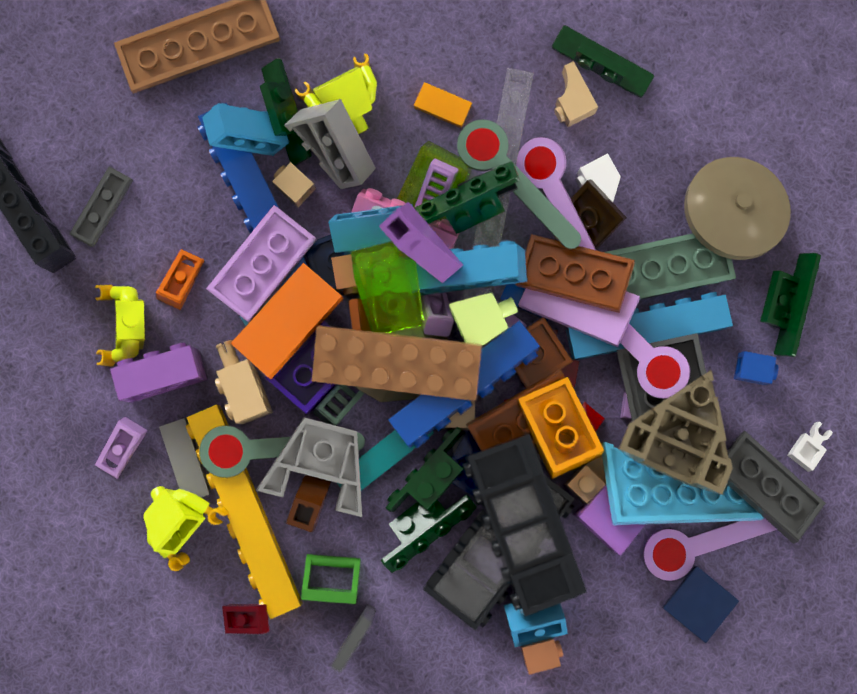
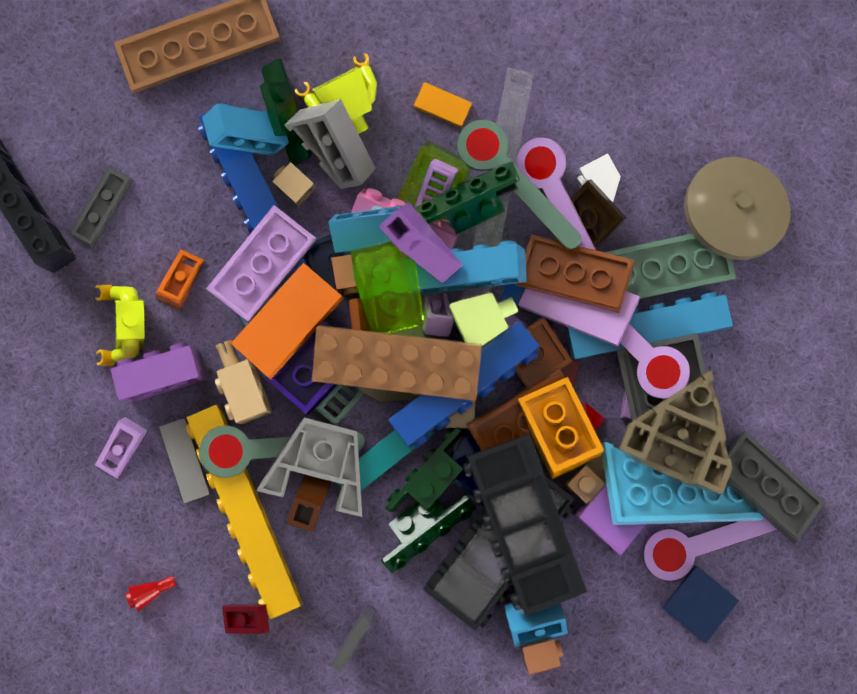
neon yellow torso [143,486,228,571] -> none
bright green tile [301,554,361,604] -> none
dark green bracket [552,25,654,98] -> none
tan arch [554,61,598,128] -> none
blue brick [734,351,779,385] -> none
dark green bracket [760,253,821,357] -> none
white plate [787,422,833,472] -> none
none -> red cone [125,575,177,612]

